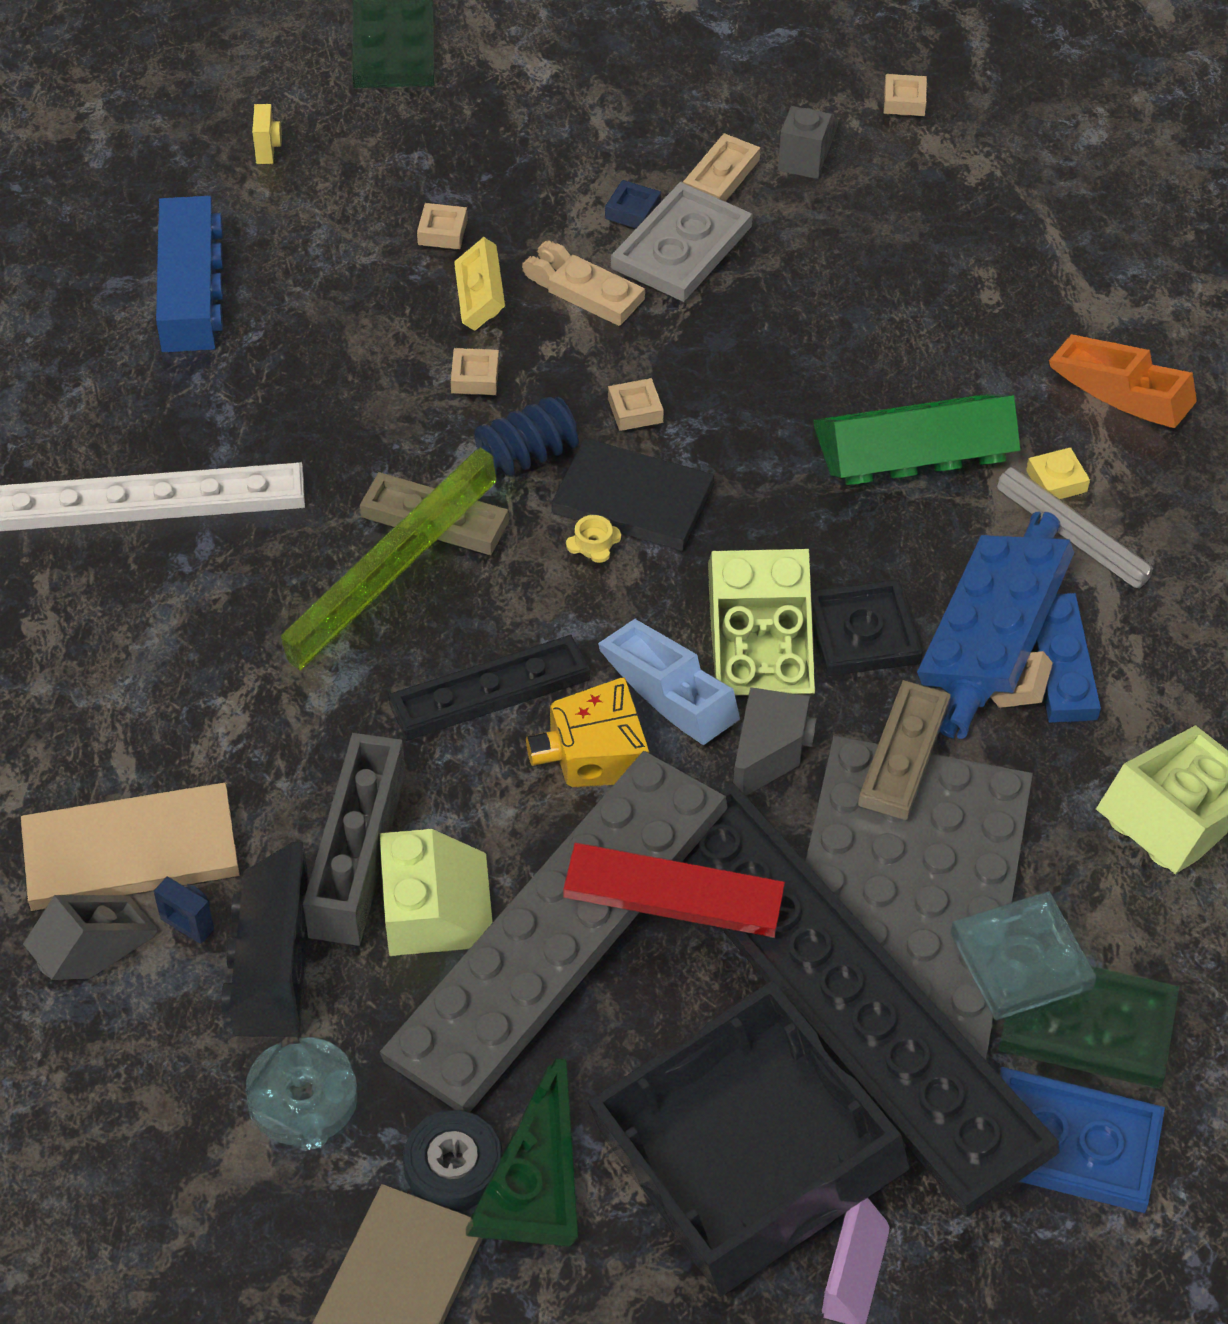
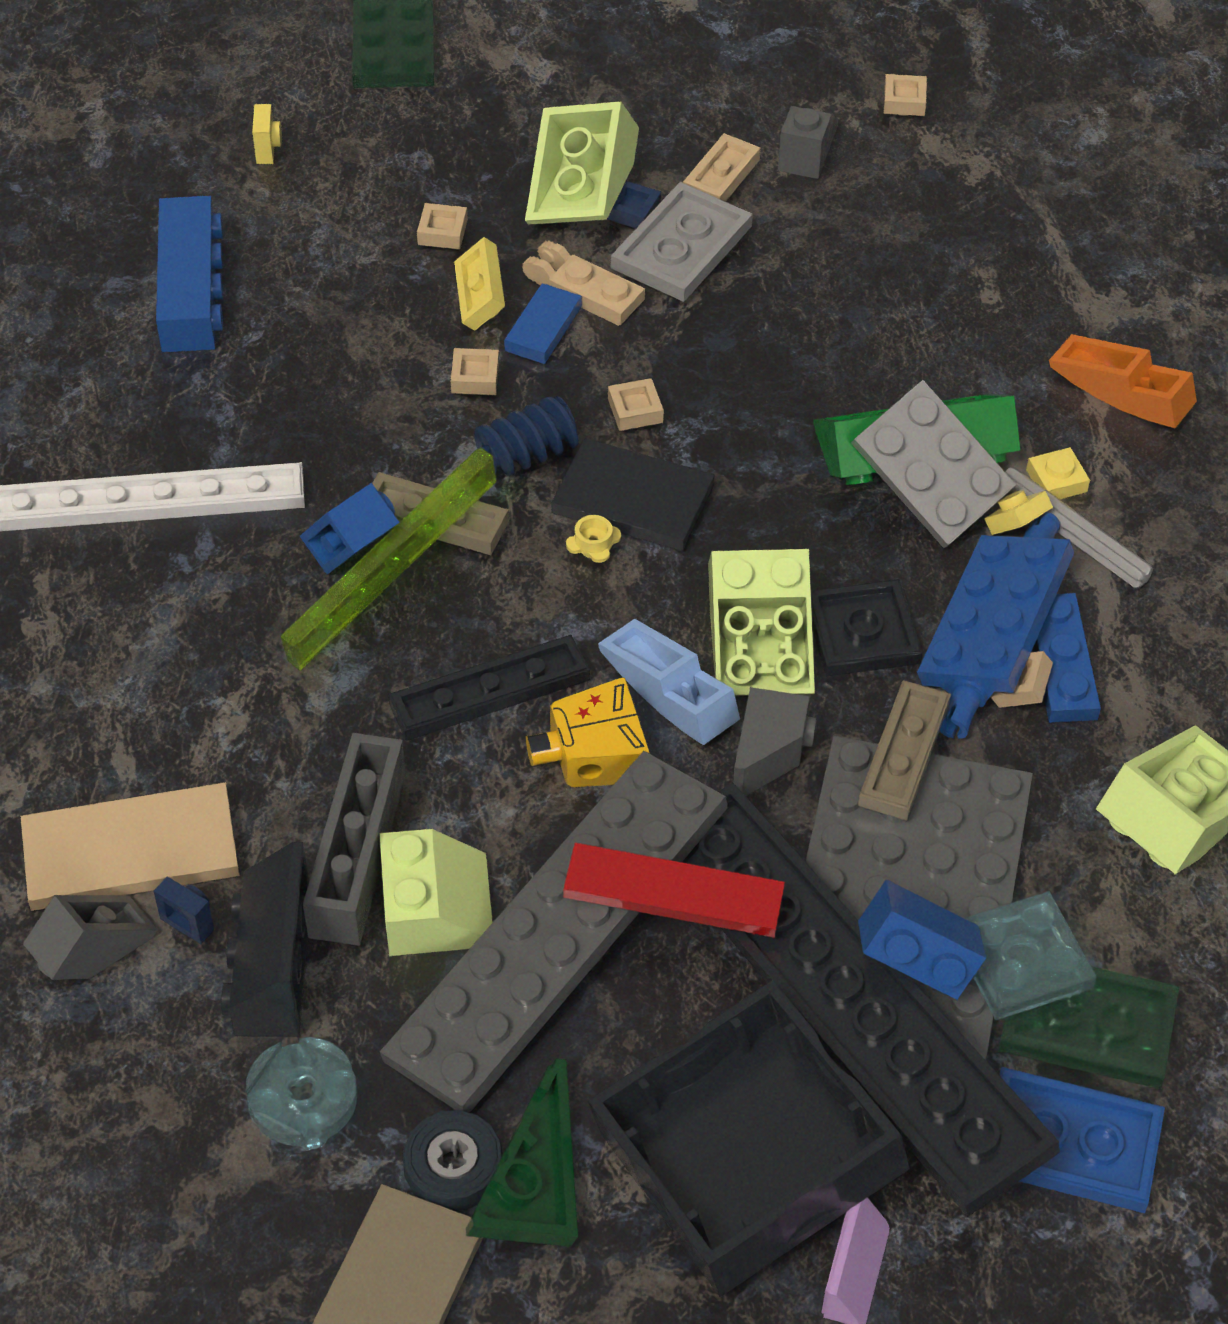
none -> blue brick [300,483,400,575]
none -> blue tile [504,283,582,364]
none -> yellowish green slope [525,102,639,225]
none -> light grey plate [851,380,1016,548]
none -> blue brick [858,879,986,1000]
none -> light yellow plate [984,490,1053,535]

